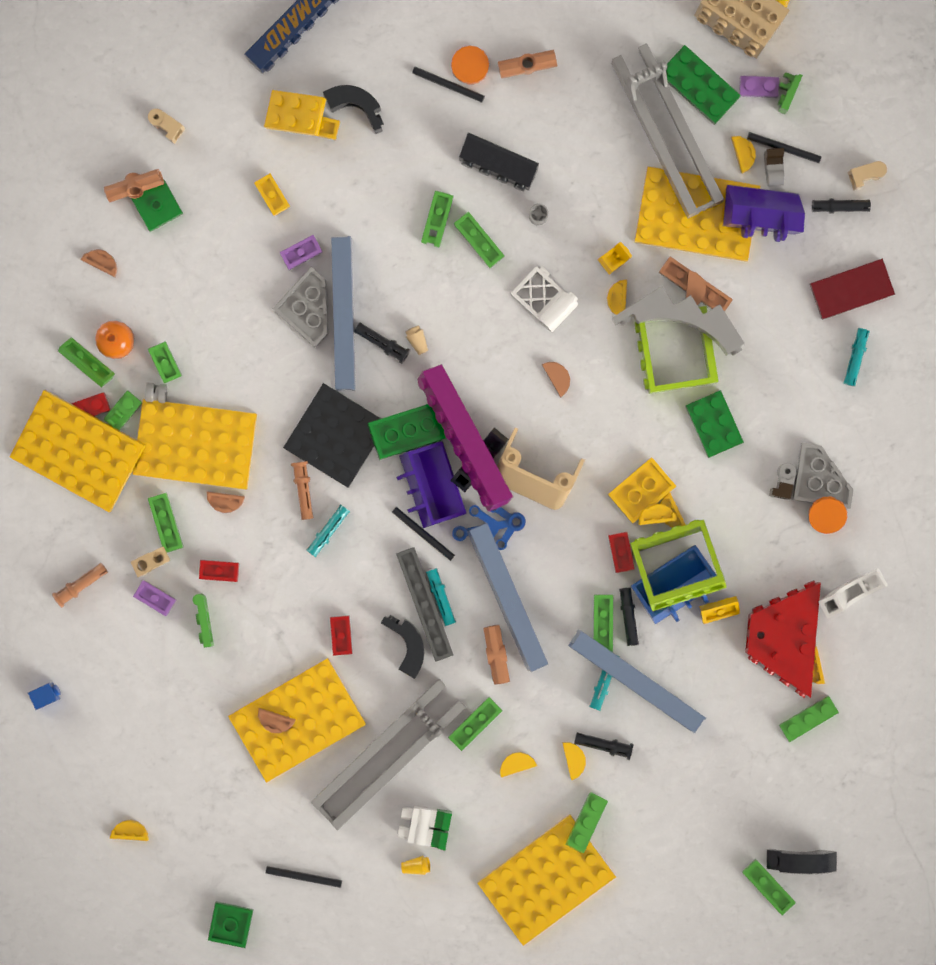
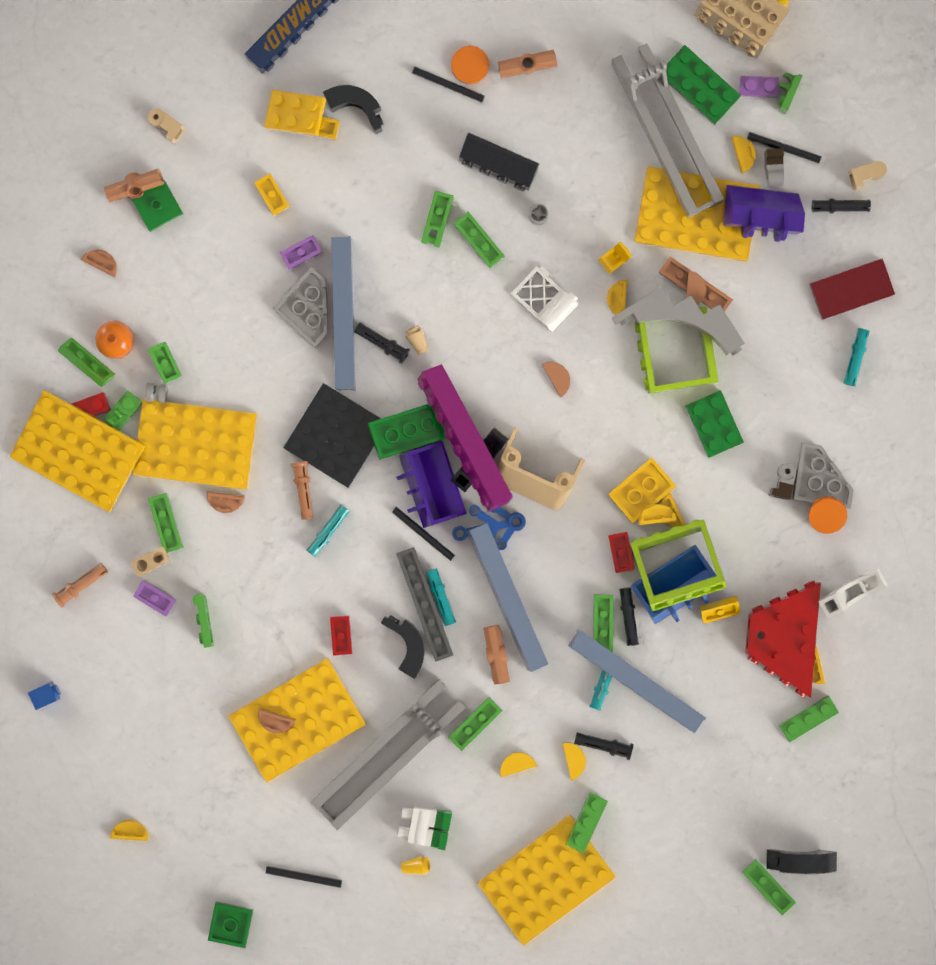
red plate [199,560,239,582] -> none

